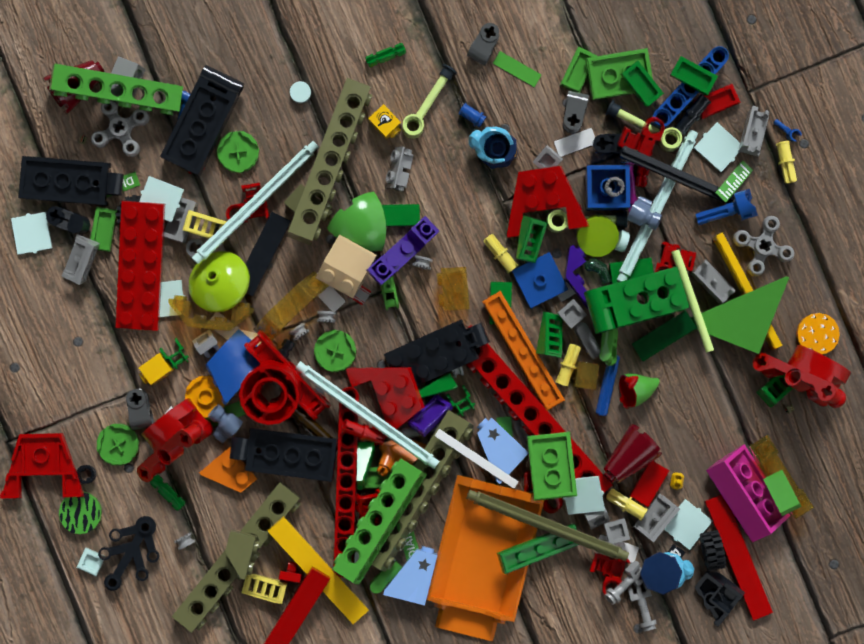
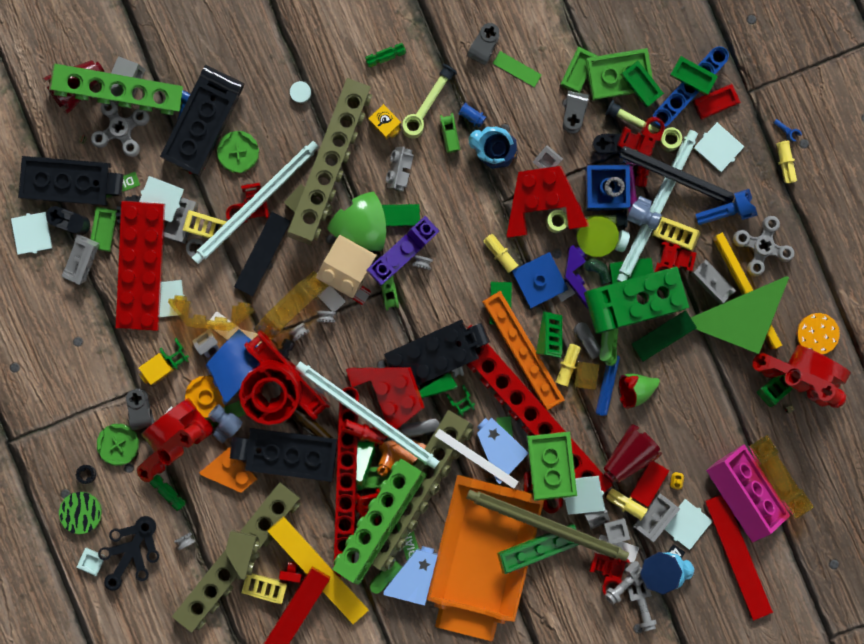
red wing [0,433,84,499] -> none
lime dish [188,251,250,312] -> none
bright green tile [314,330,356,372] -> none
dark purple tile [408,394,453,437] -> none
clear yellow bracket [437,267,470,311] -> none
green slope [516,215,548,263] -> none
white sticker [554,128,595,157] -> none
light grey tile [557,299,587,329] -> none
yellowish green piece [671,249,714,353] -> none
black pin [674,94,711,135] -> none
black slope [695,570,745,627] -> none
black tyre [700,530,726,571] -> none
bright green sticker [715,160,753,203] -> none
light grey hinge [738,106,769,157] -> none
bright green tile [763,470,802,516] -> none
none -> bright green bar [440,113,461,153]
none -> light yellow slope [652,217,700,252]

